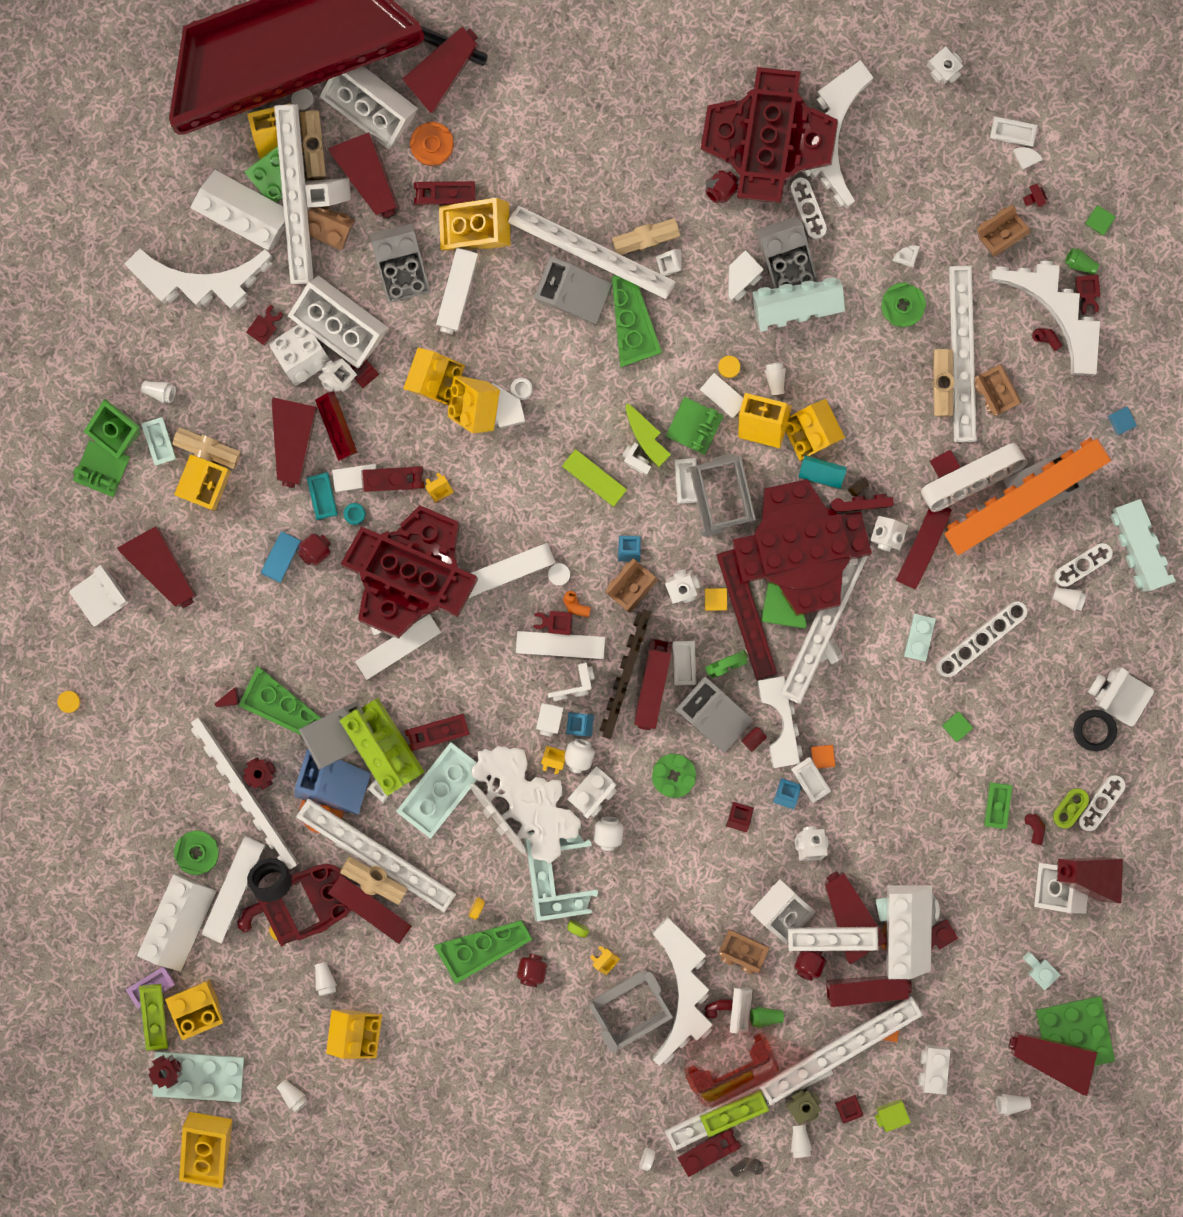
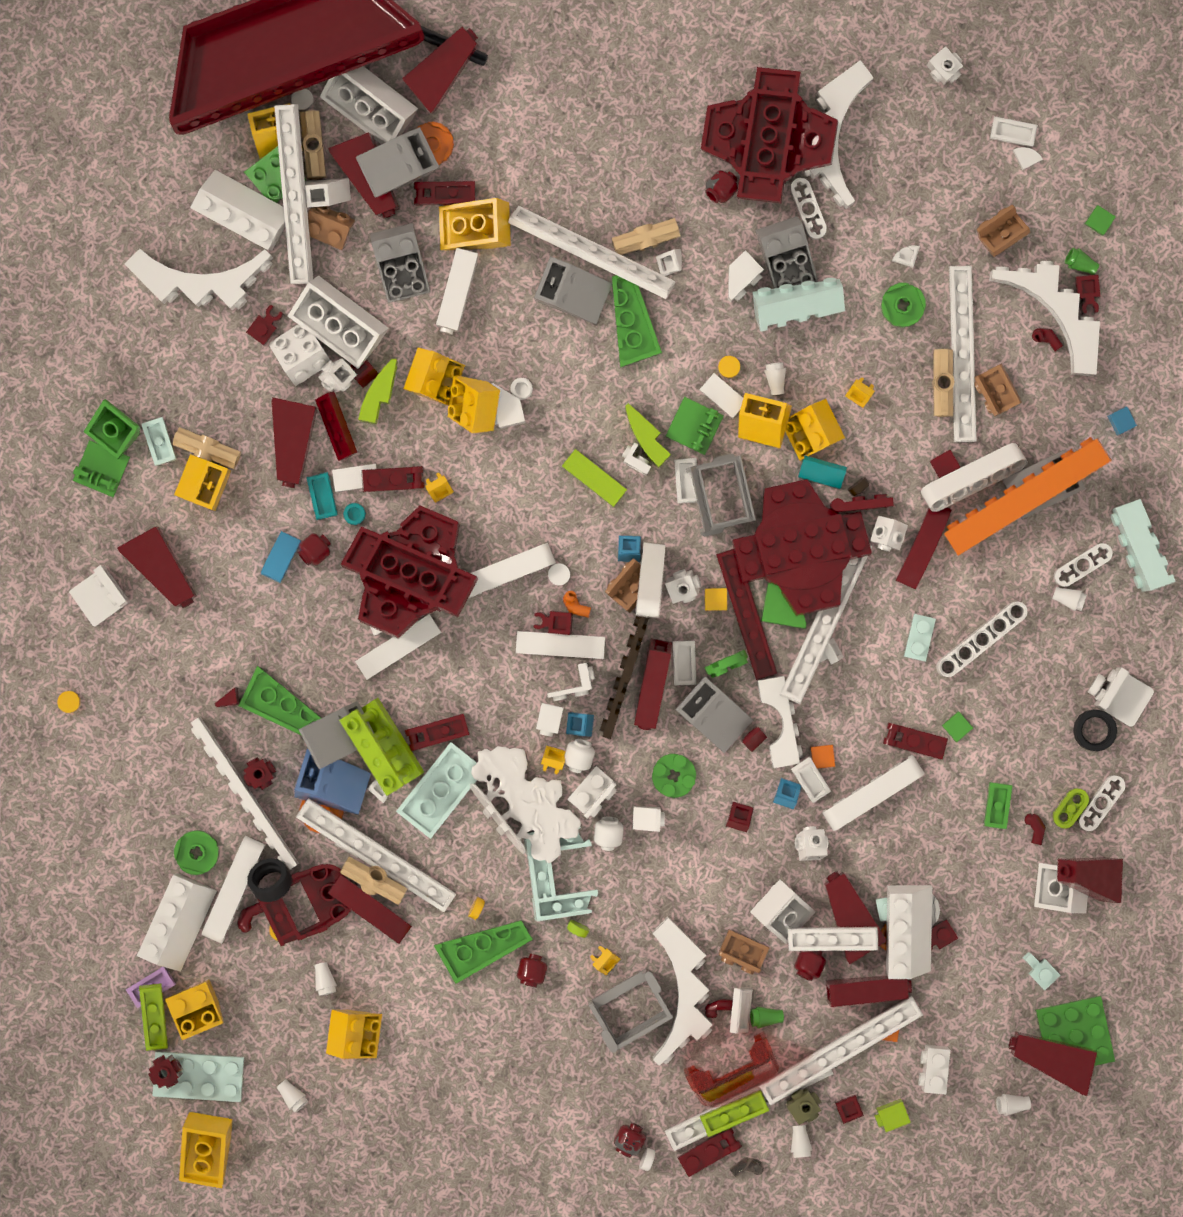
white cone [141,381,176,404] -> none
dark red tile [1023,183,1049,207] -> none
none -> light grey slope [356,127,440,198]
none -> lime slope [358,359,398,424]
none -> dark red head [614,1122,646,1158]
none -> white slope [633,806,665,832]
none -> white beam [636,542,666,618]
none -> white beam [822,755,925,831]
none -> yellow tile [845,377,875,408]
none -> dark red plate [883,722,948,760]

